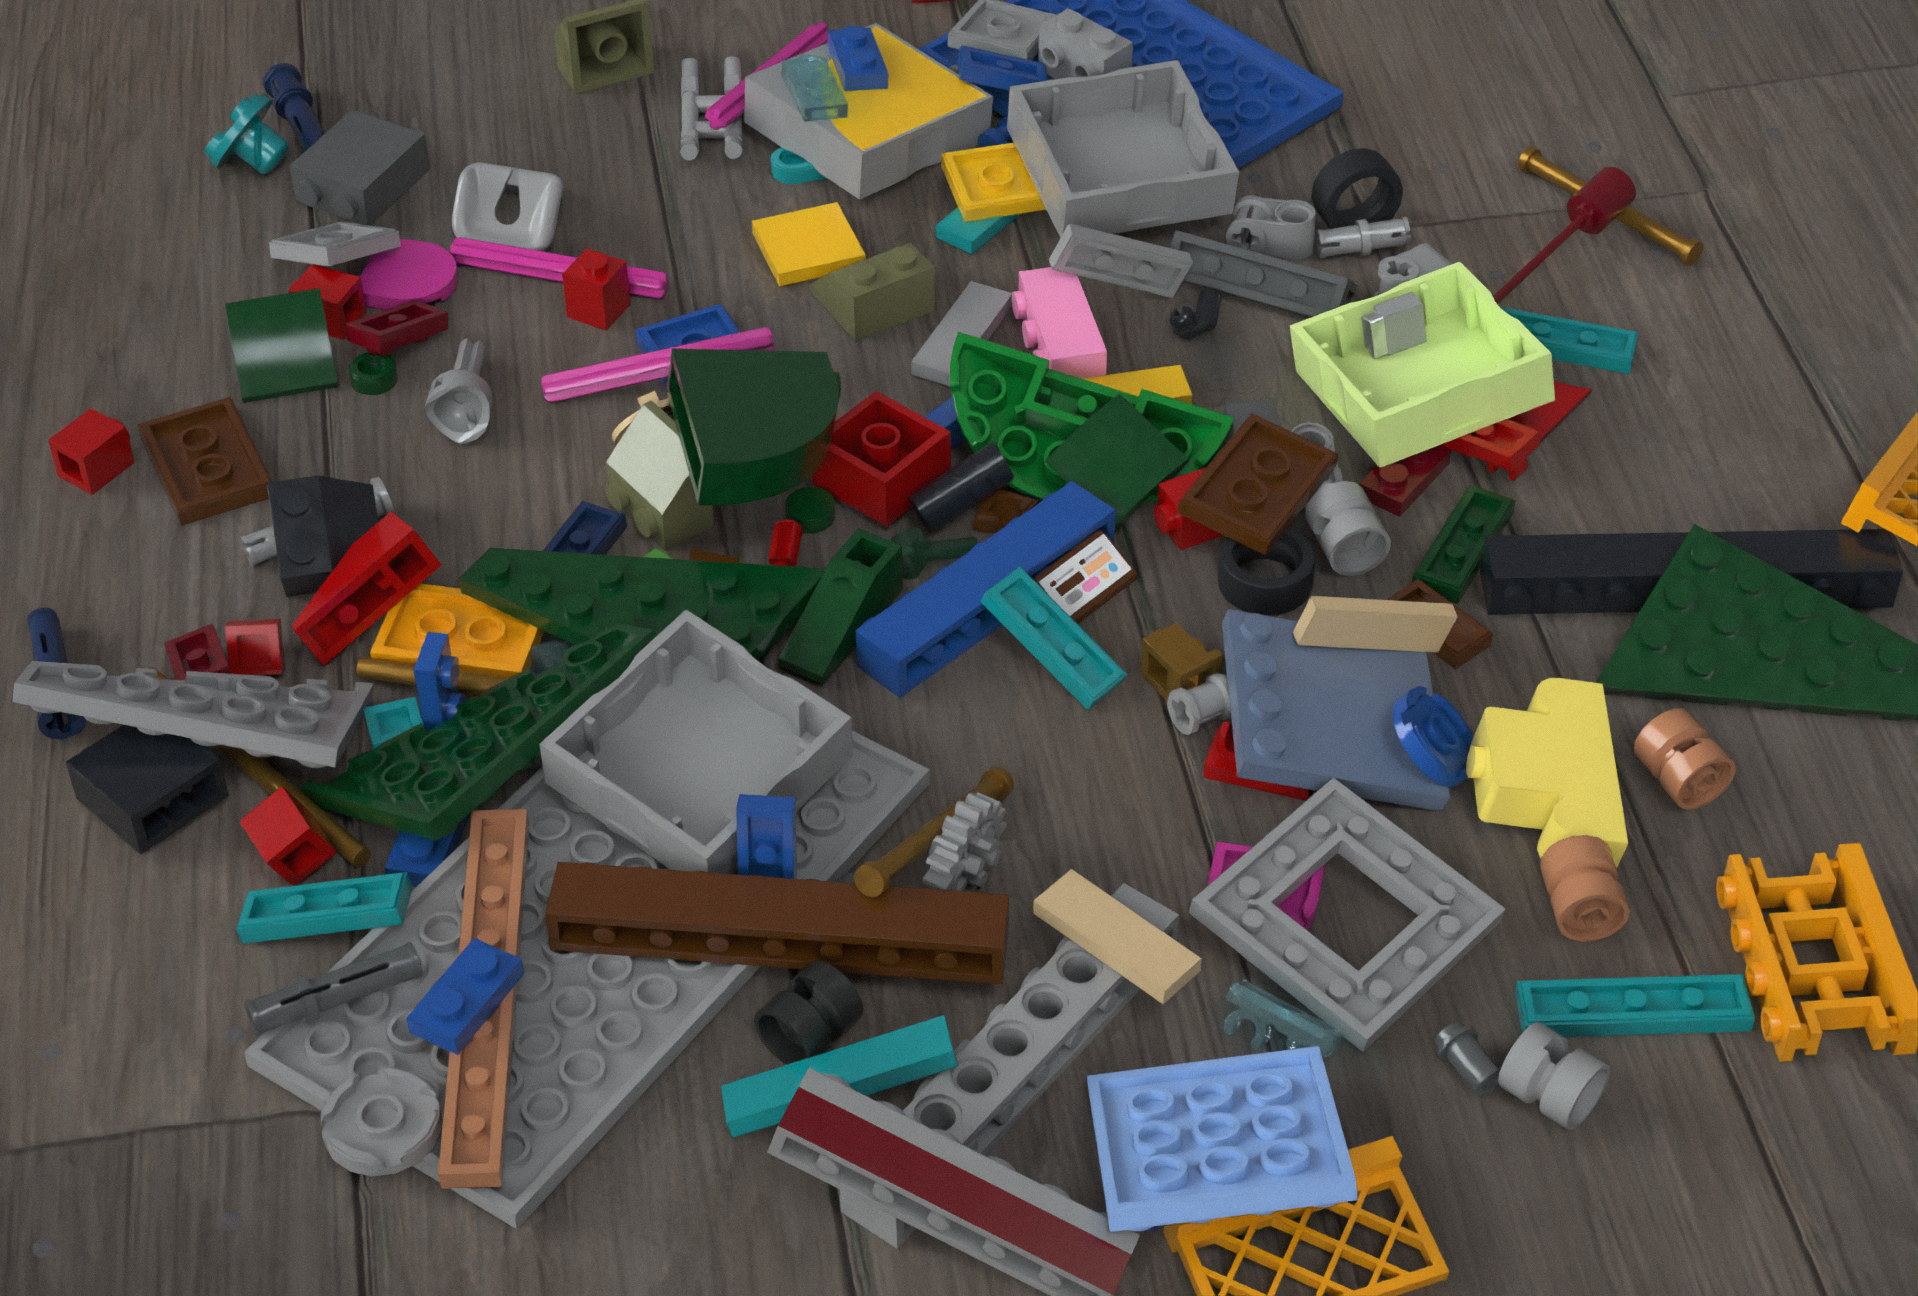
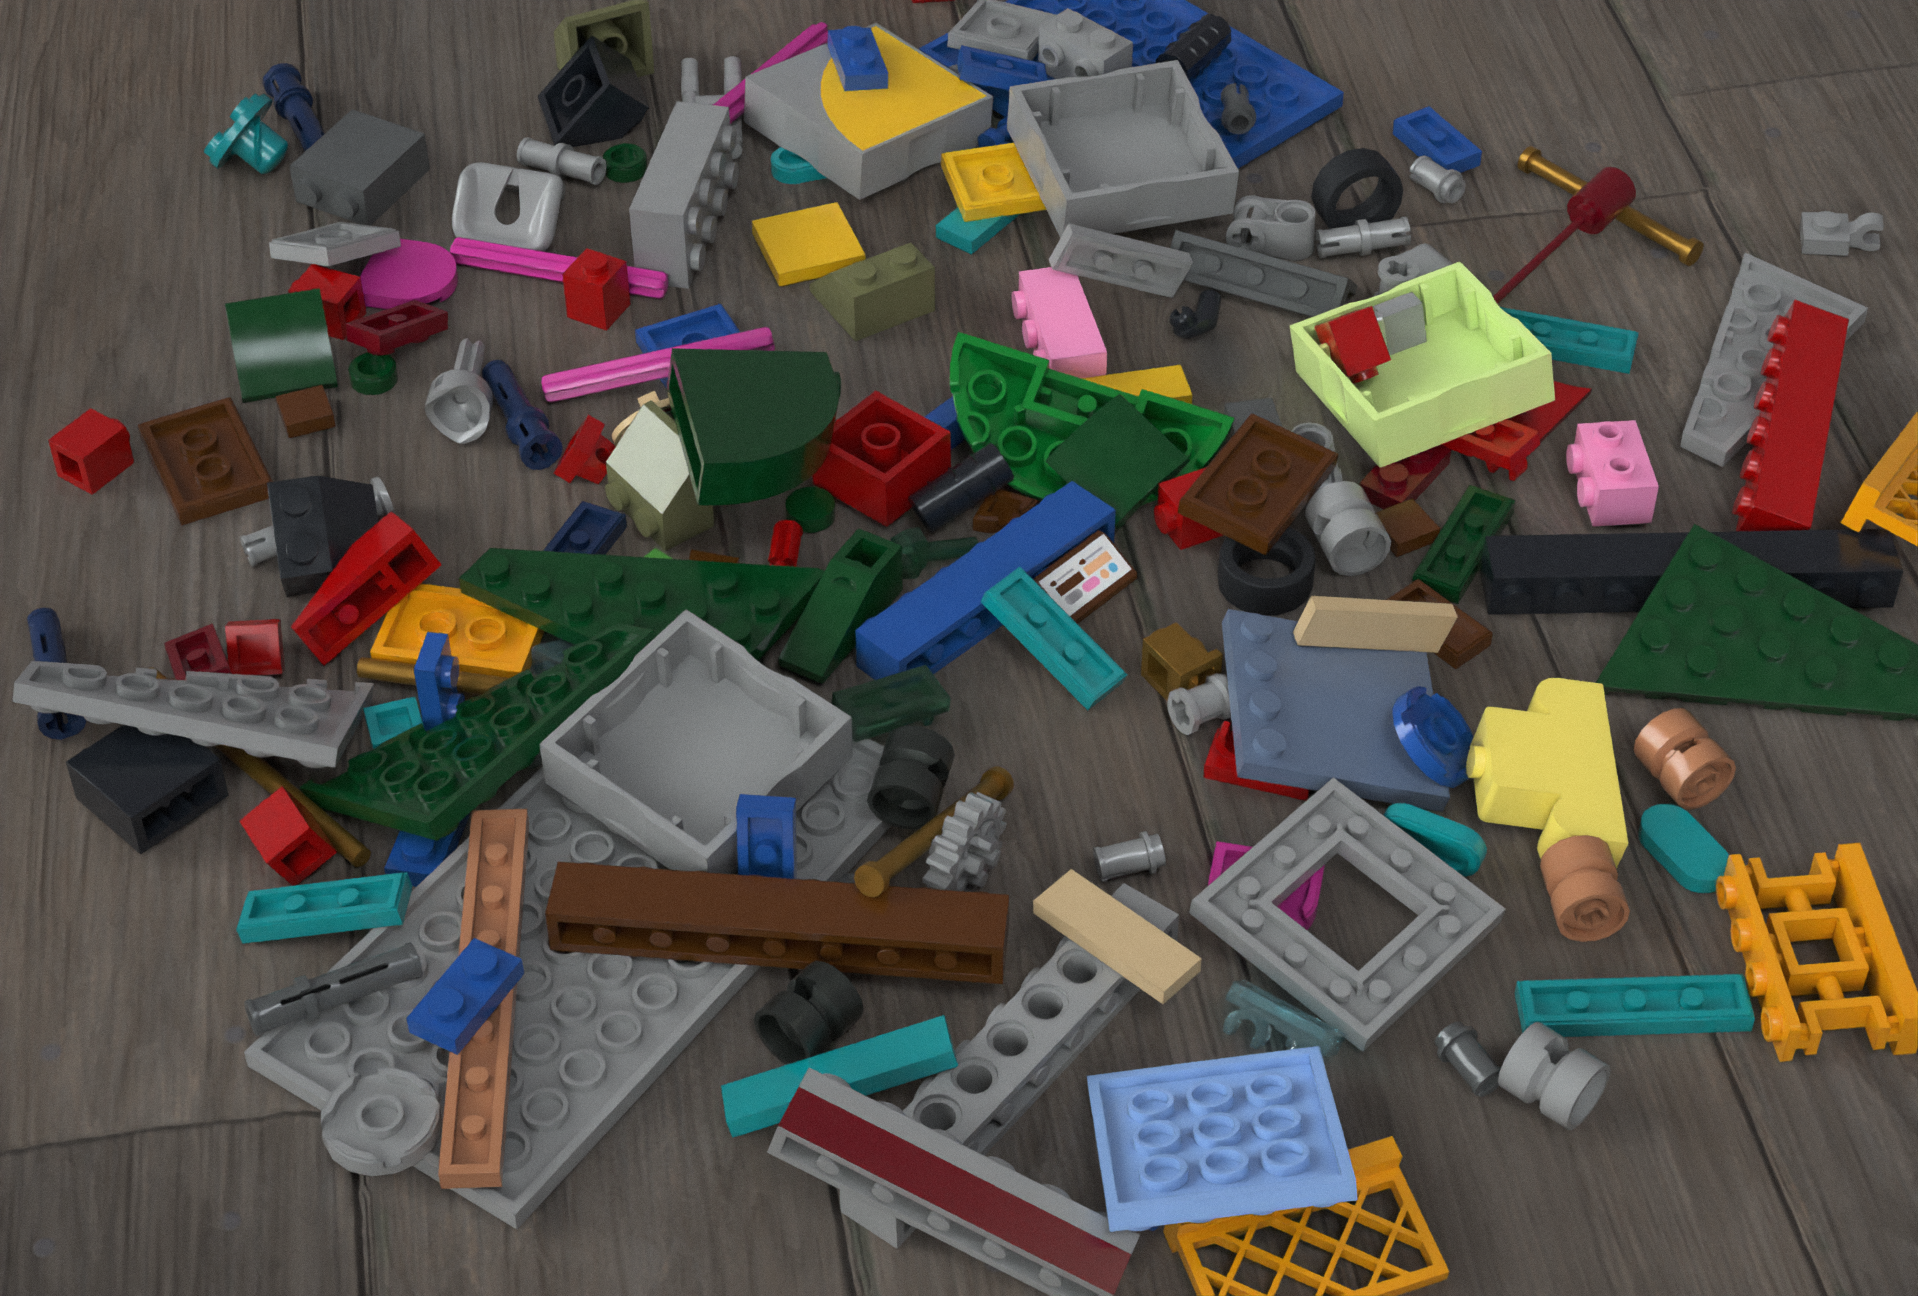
clear light blue plate [781,55,848,122] -> none
light grey tile [911,281,1012,387] -> none
none -> reddish brown tile [275,385,336,438]
none -> dark blue pin [482,359,563,470]
none -> light grey pin [517,137,607,185]
none -> black slope [538,35,649,147]
none -> red tile [553,414,616,485]
none -> dark green tile [603,143,648,183]
none -> light grey brick [629,101,739,289]
none -> clear green plate [831,665,951,742]
none -> pearl dark grey wheel [867,725,955,830]
none -> light grey pin [1093,831,1166,882]
none -> black axle [1156,14,1231,81]
none -> dark grey pin [1221,83,1256,134]
none -> red brick [1314,306,1391,384]
none -> reddish brown tile [1375,498,1440,557]
none -> teal tile [1383,803,1487,877]
none -> blue plate [1392,106,1482,173]
none -> light grey pin [1409,155,1466,204]
none -> bright pink brick [1566,420,1659,527]
none -> teal tile [1638,804,1729,893]
none -> light grey wing [1680,253,1868,467]
none -> red brick [1732,300,1849,531]
none -> light grey plate [1799,211,1884,256]

